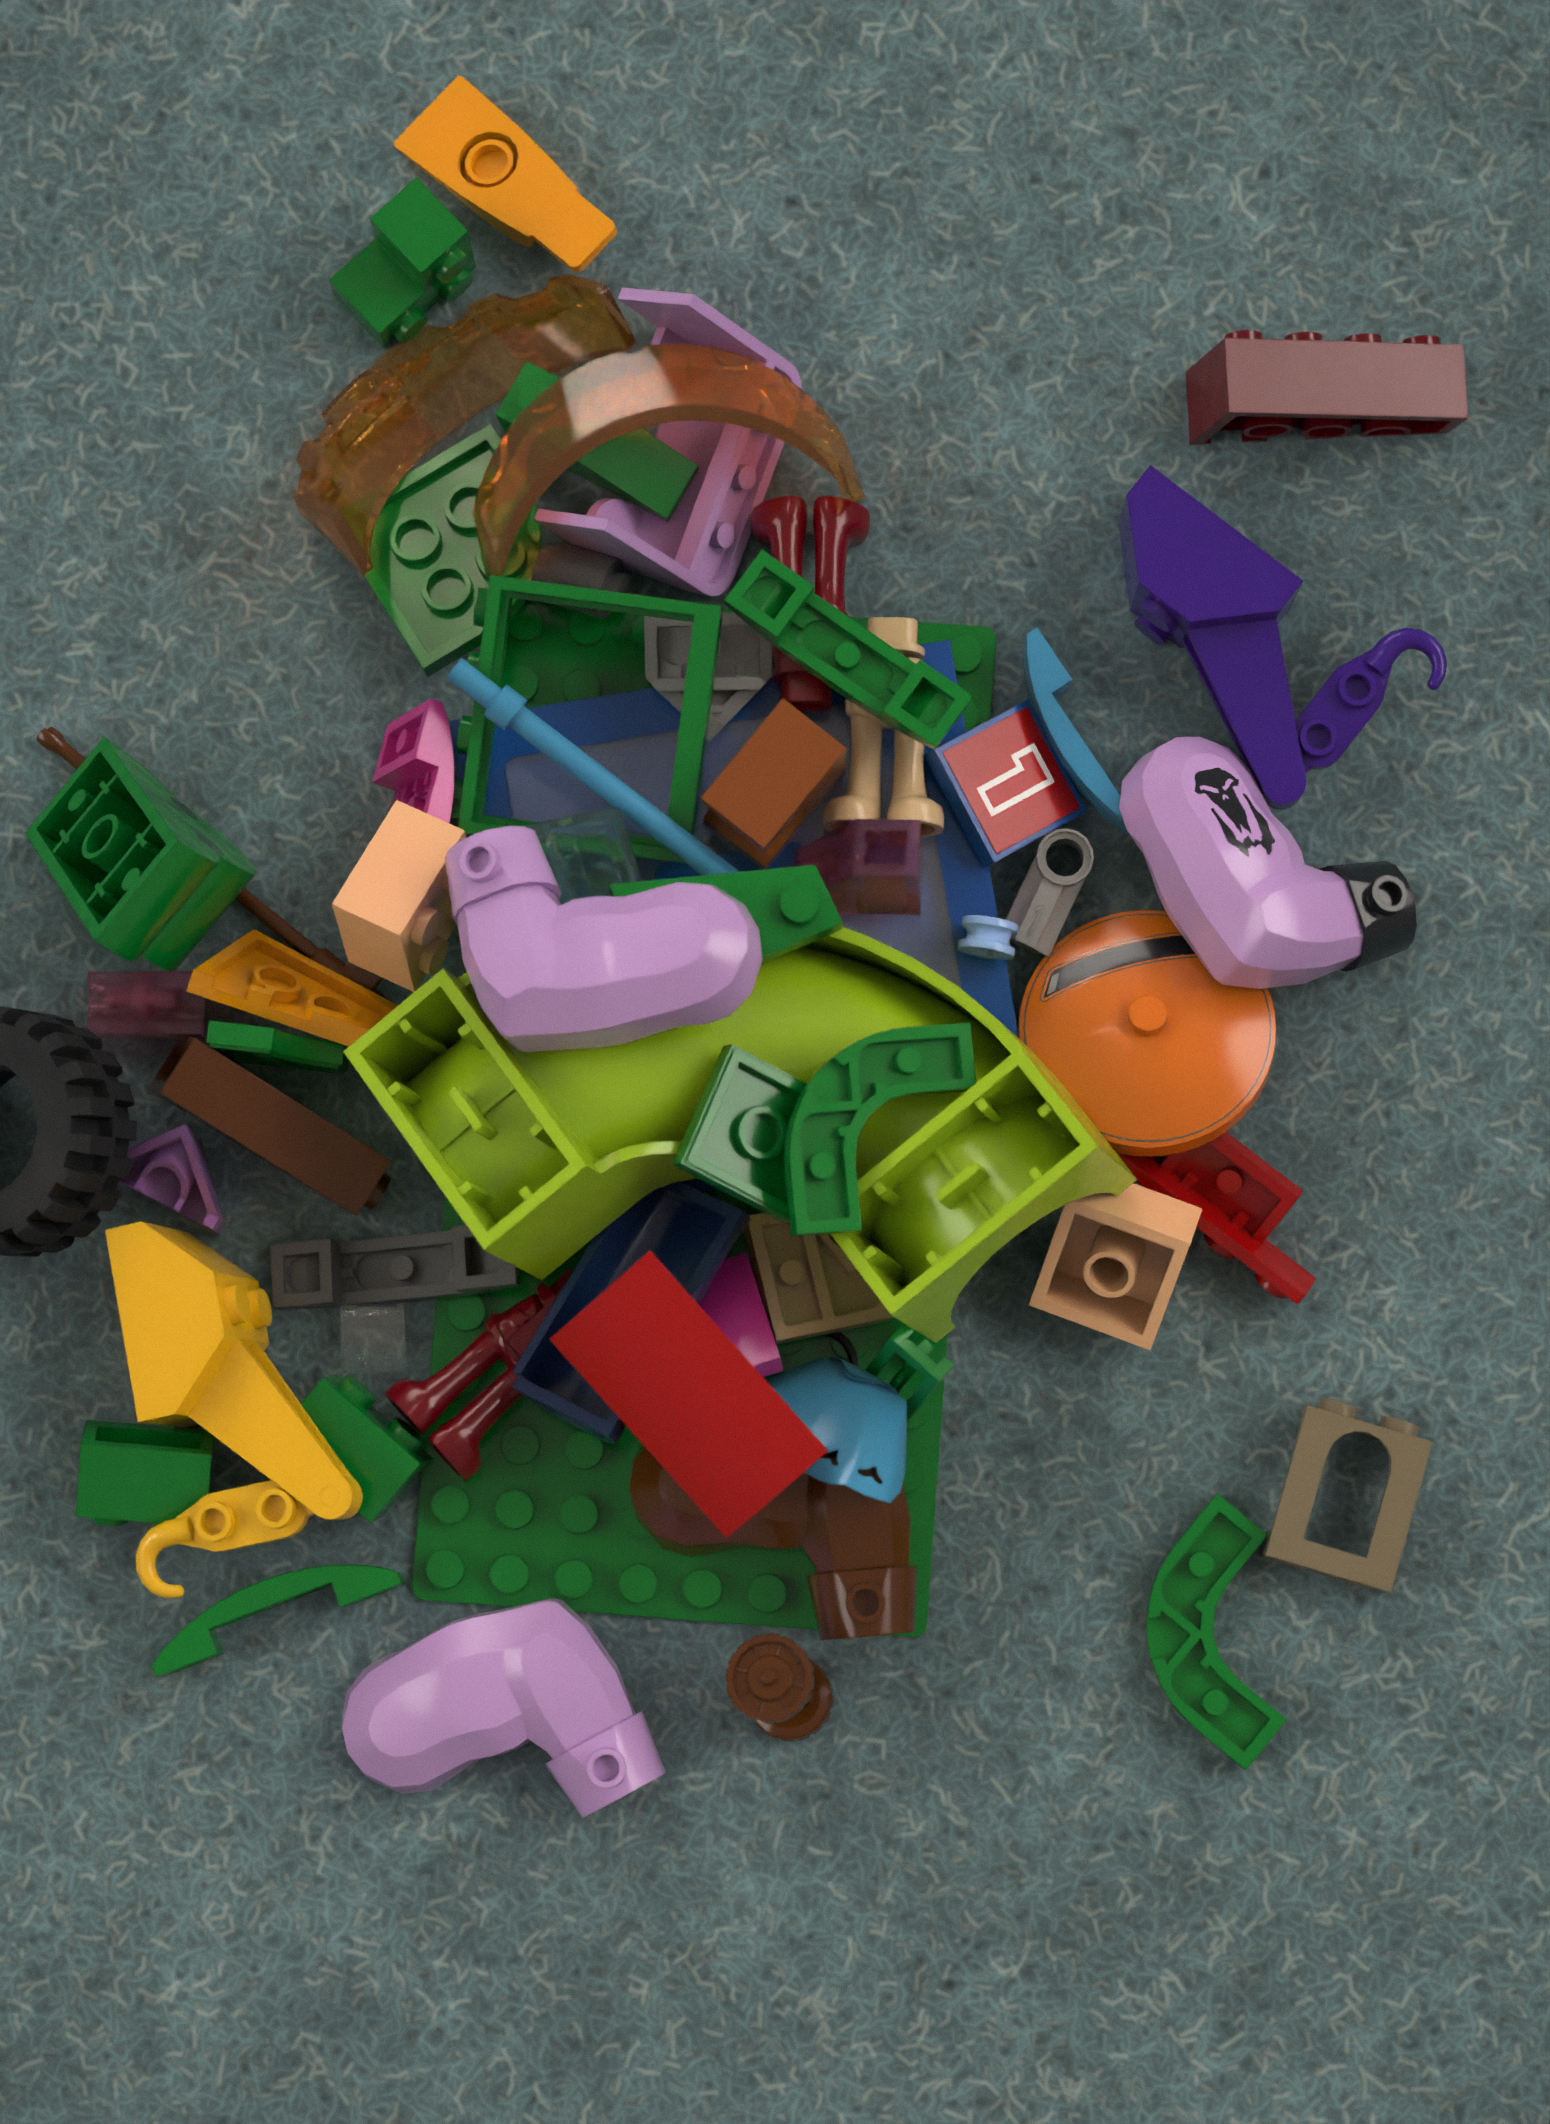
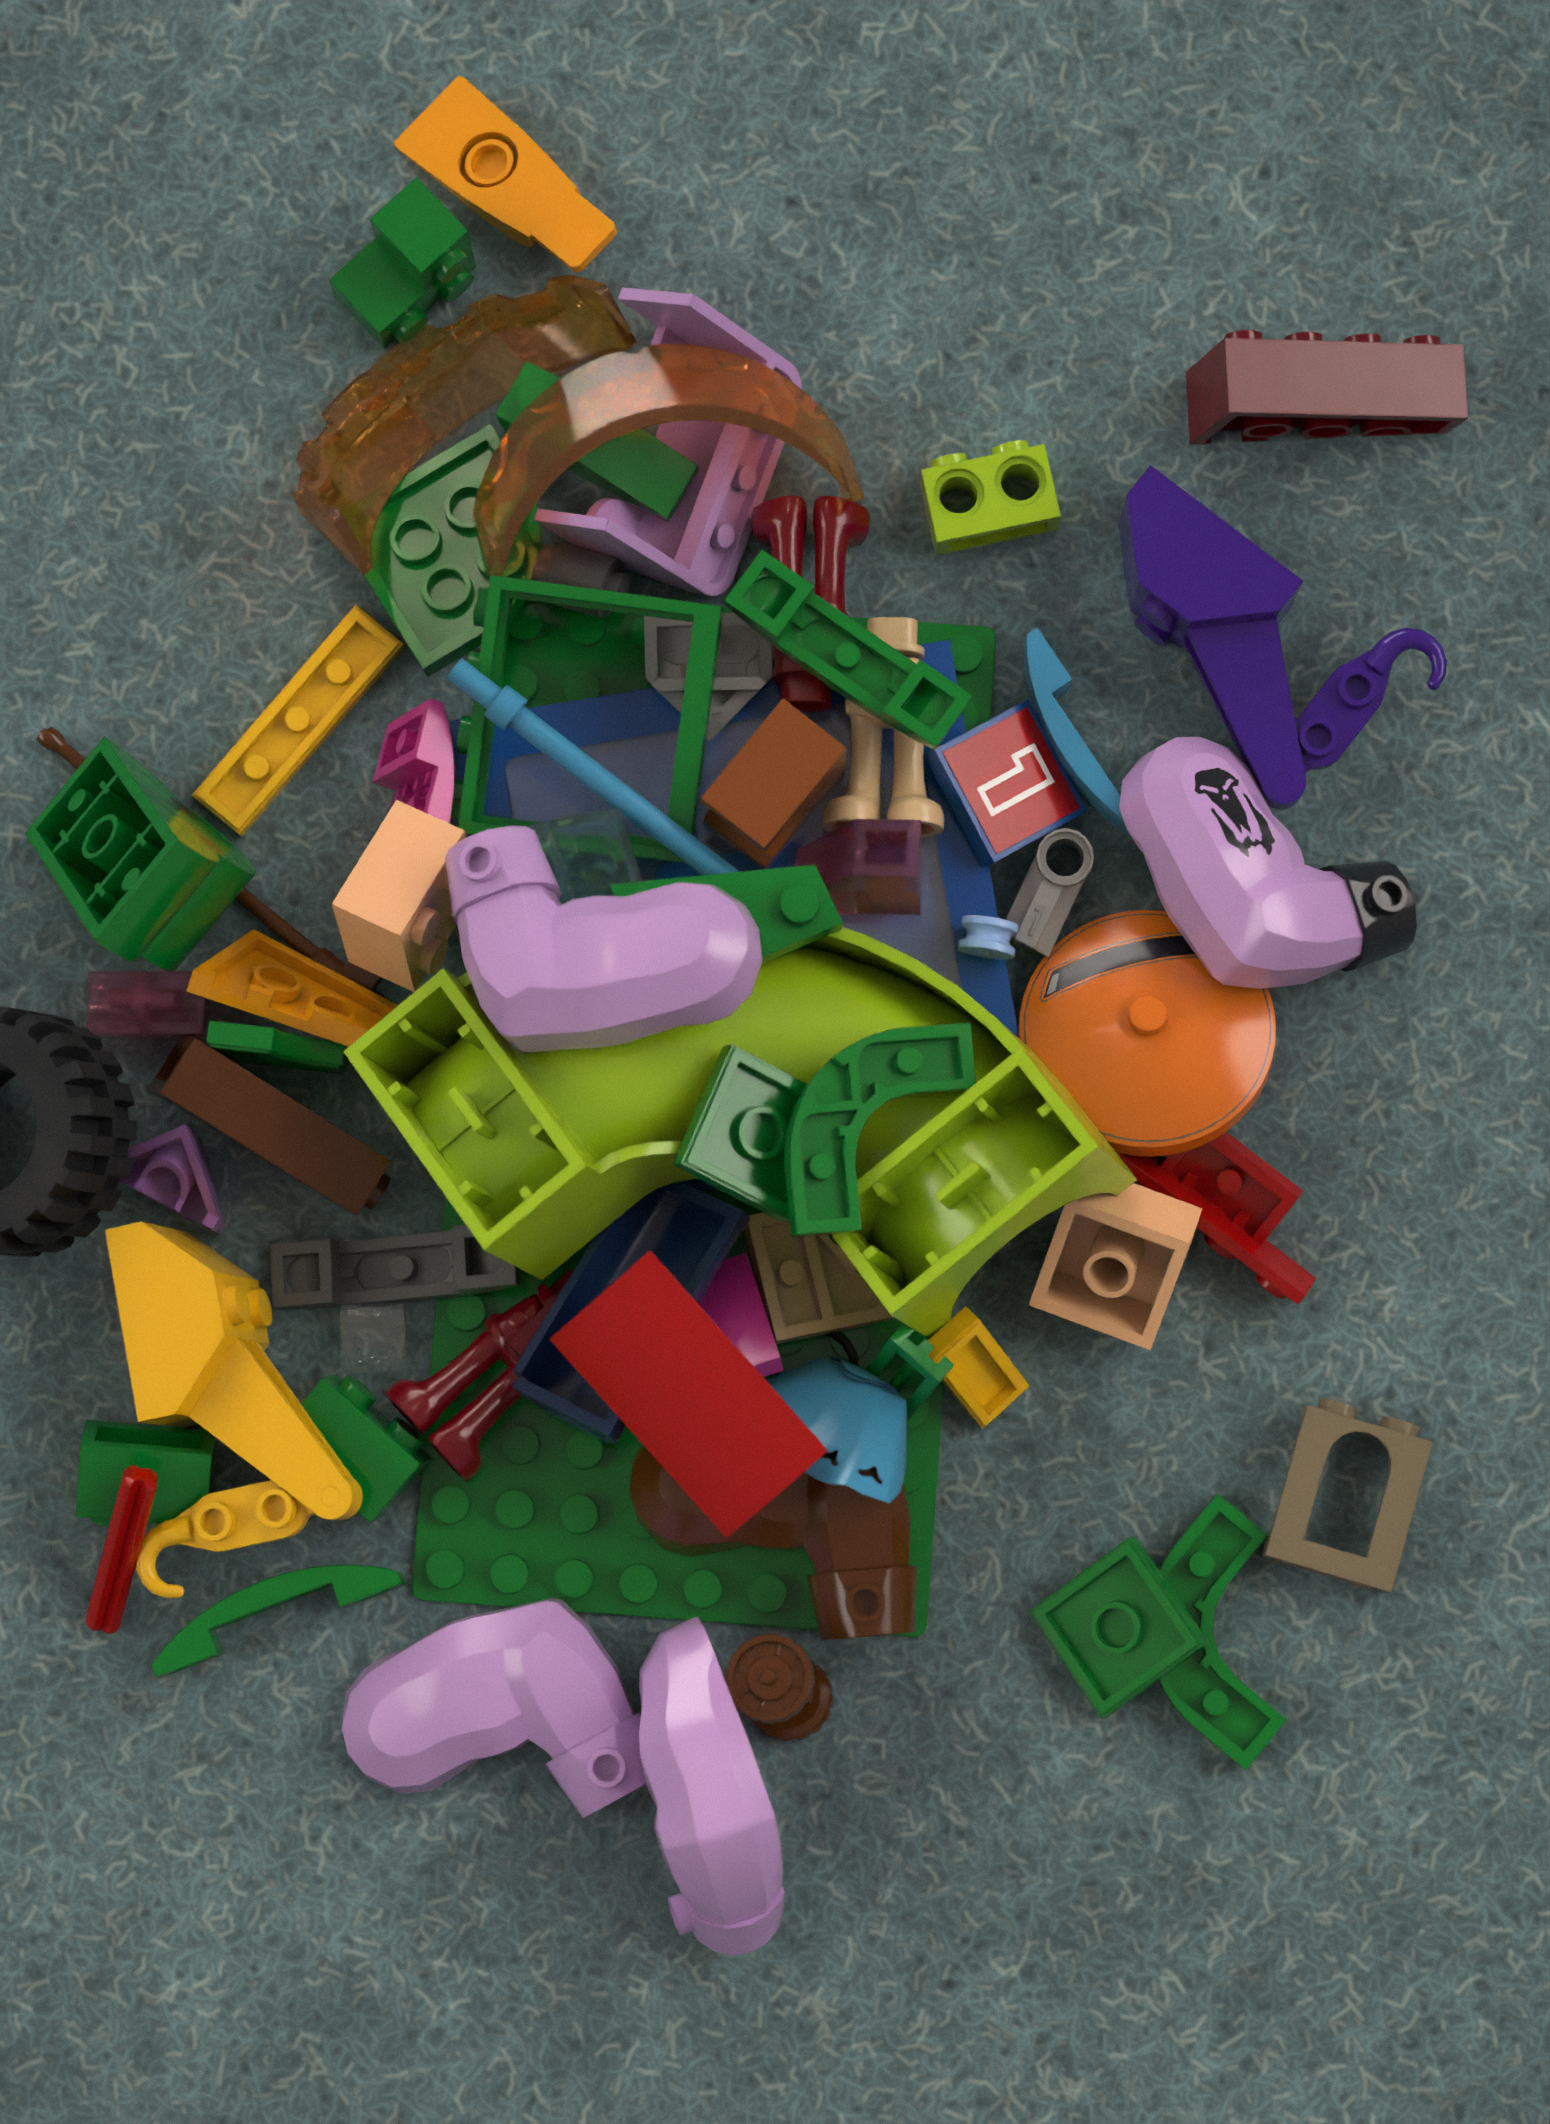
none -> red axle [85,1465,158,1634]
none -> yellow tile [192,605,405,838]
none -> lavender piece [639,1617,785,1955]
none -> lime brick [920,440,1061,556]
none -> yellow tile [928,1306,1030,1429]
none -> green tile [1029,1536,1210,1719]

